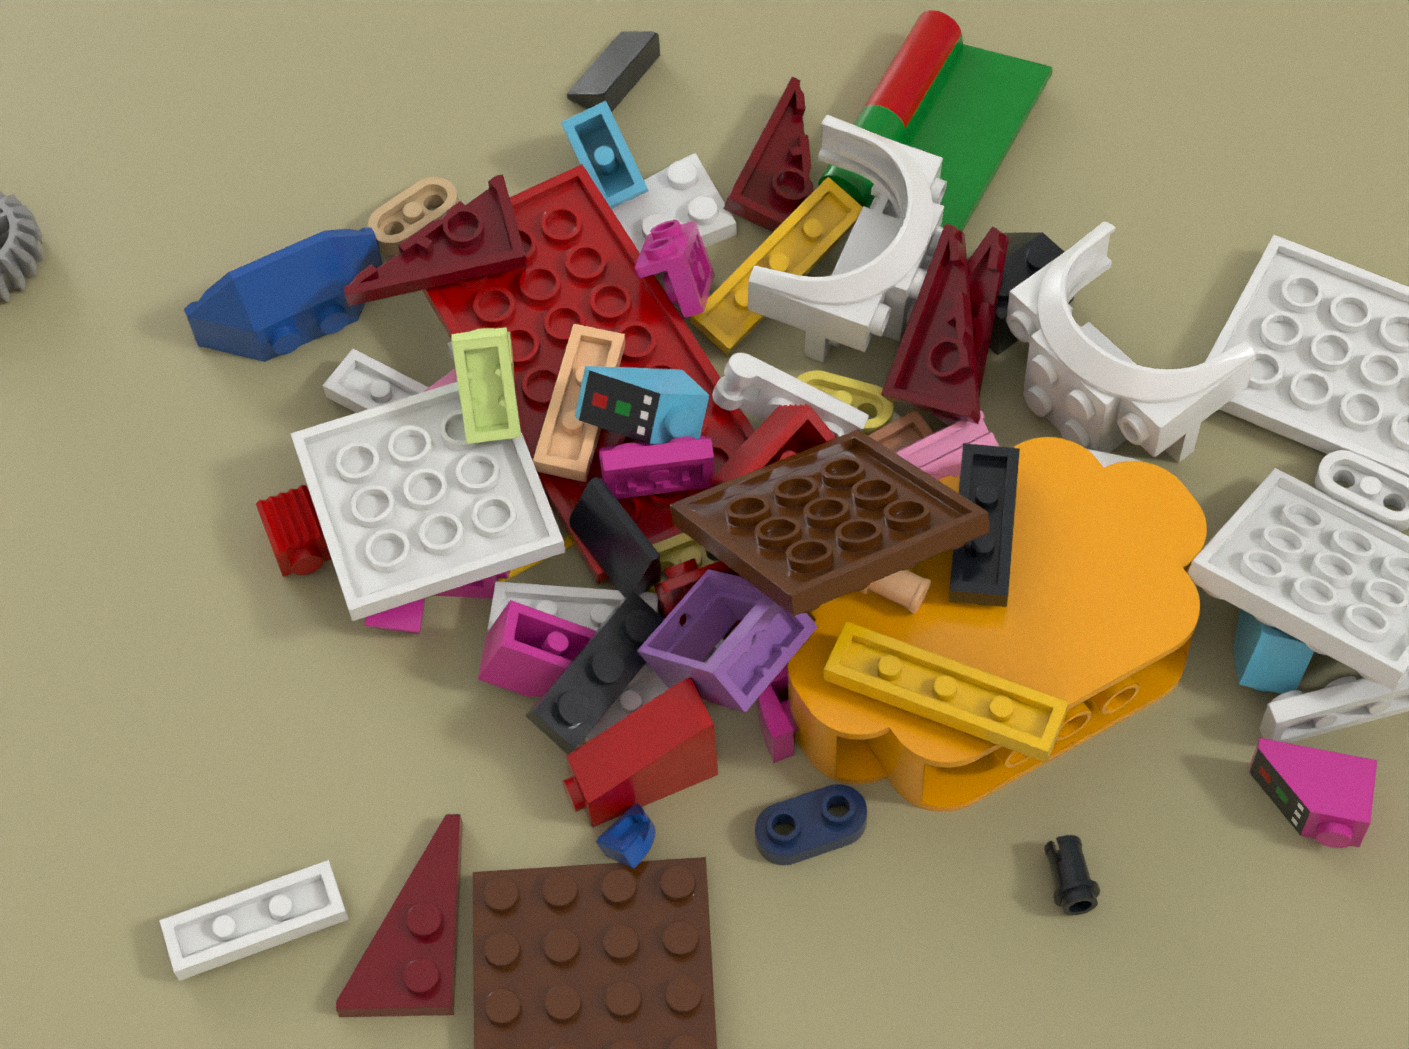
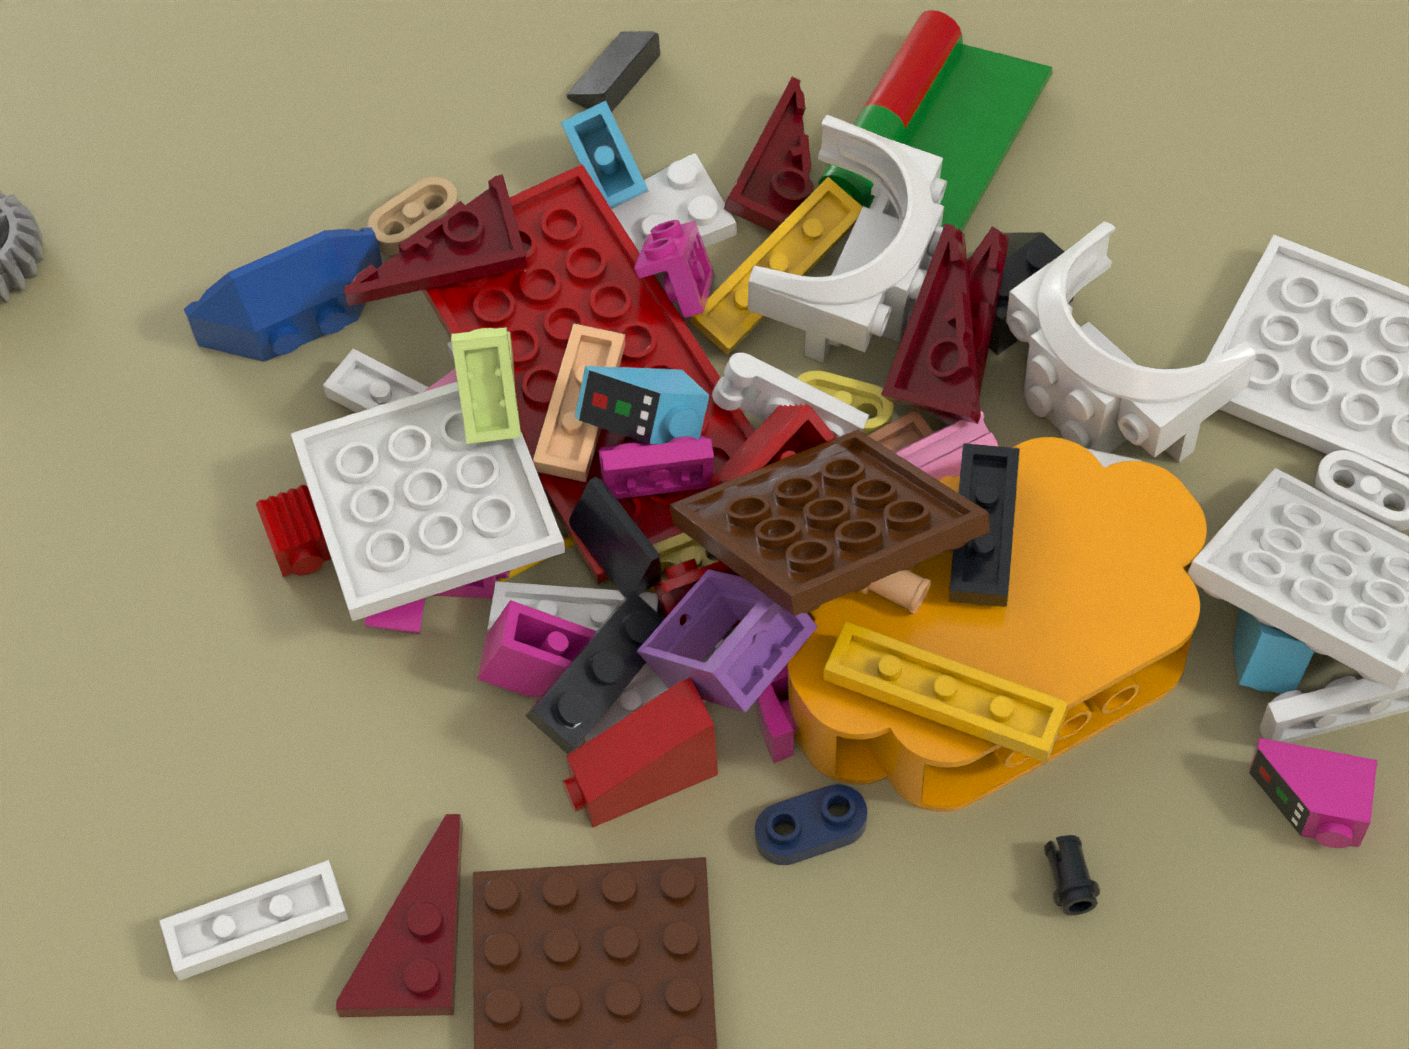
blue tile [595,804,655,869] -> none

